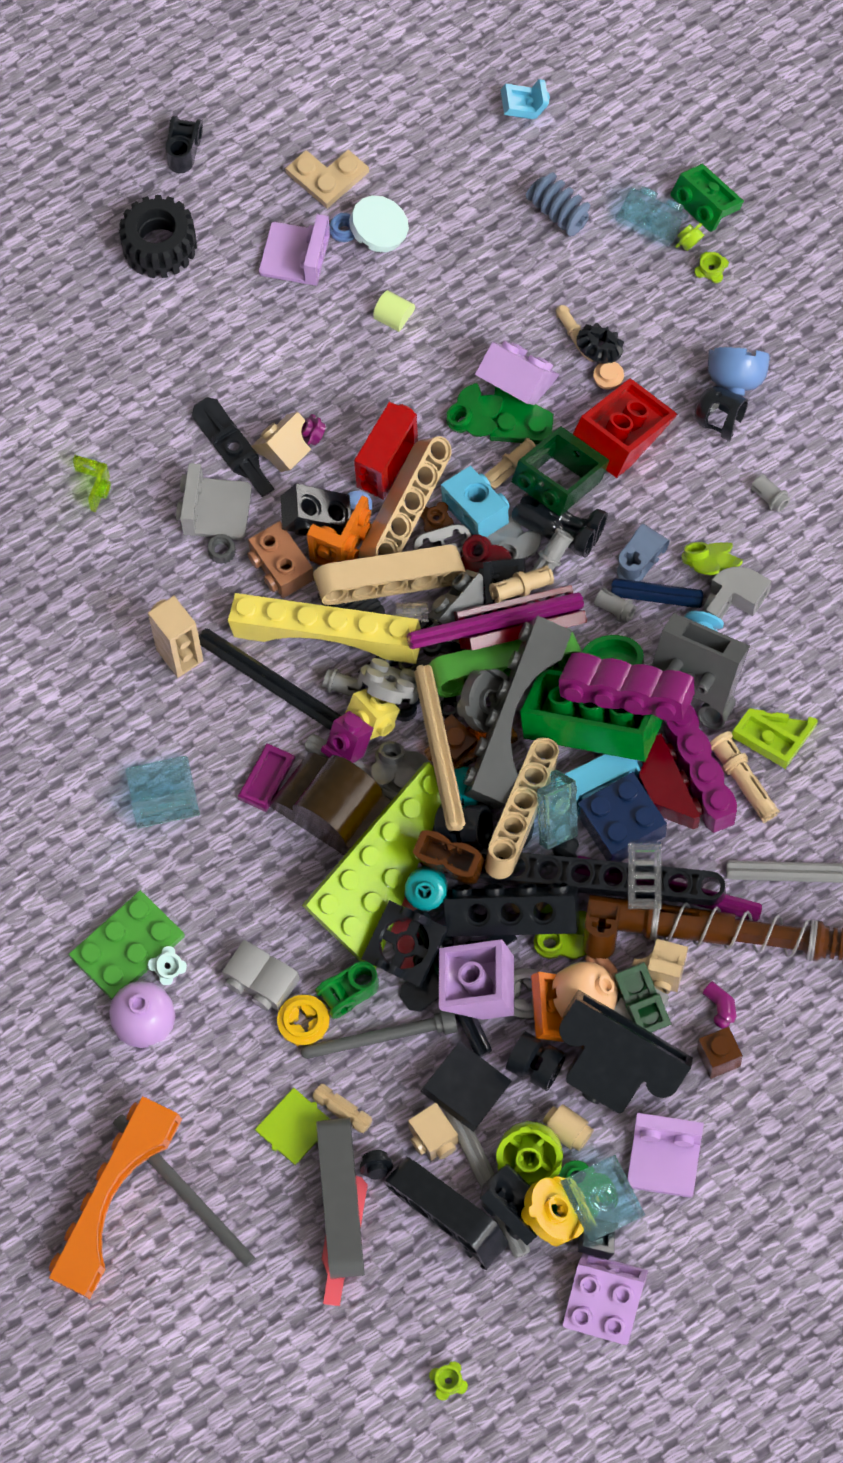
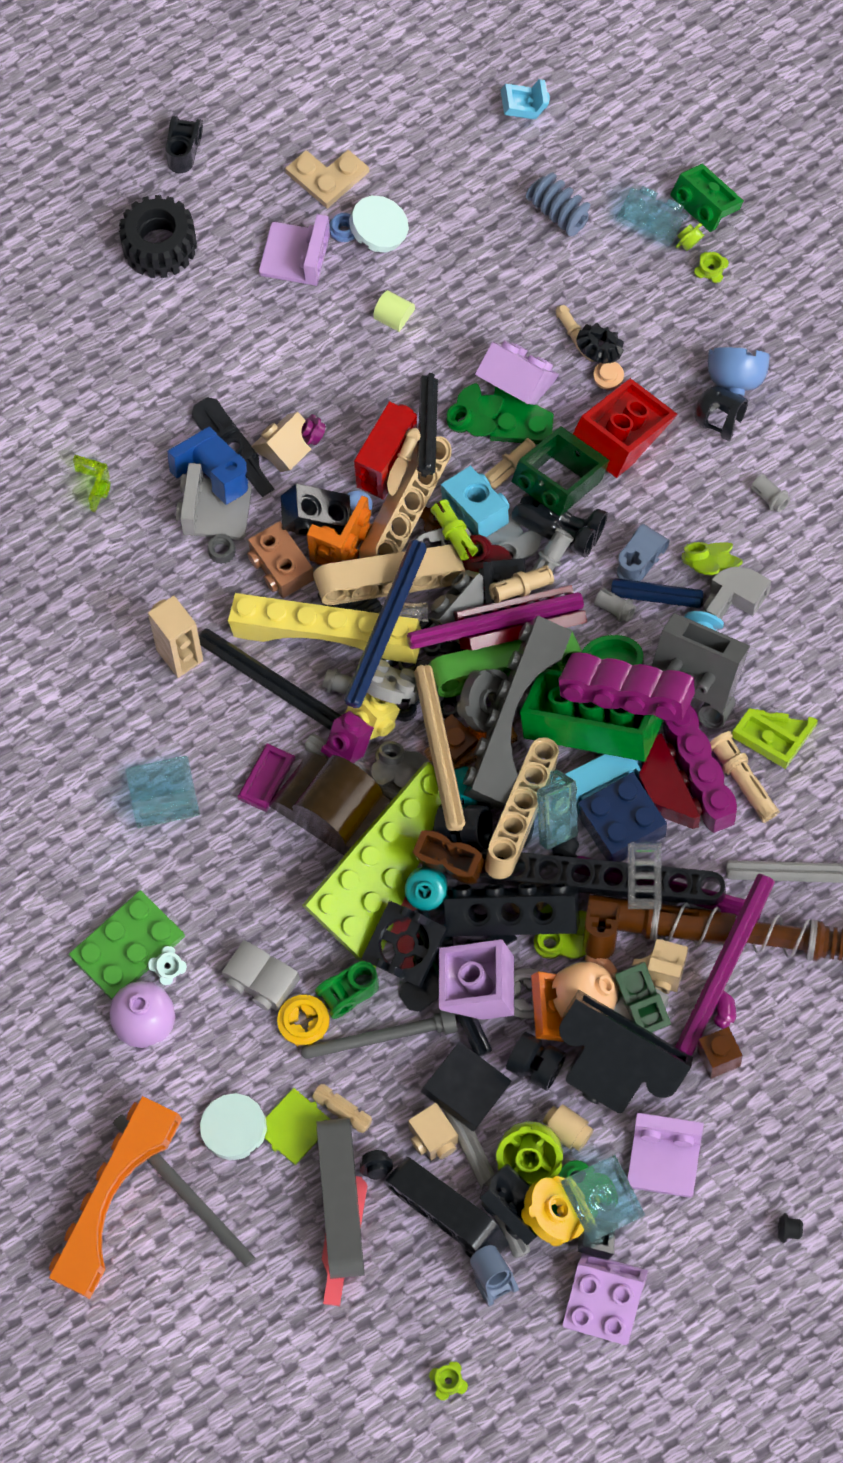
none -> blue piece [167,426,248,505]
none -> light aqua tile [200,1093,267,1160]
none -> dark blue axle [344,539,427,708]
none -> tan piece [387,428,421,496]
none -> black axle [417,373,438,478]
none -> lime pin [431,499,478,560]
none -> sand blue piece [470,1245,519,1307]
none -> magenta axle [675,874,775,1056]
none -> black piece [778,1213,803,1243]

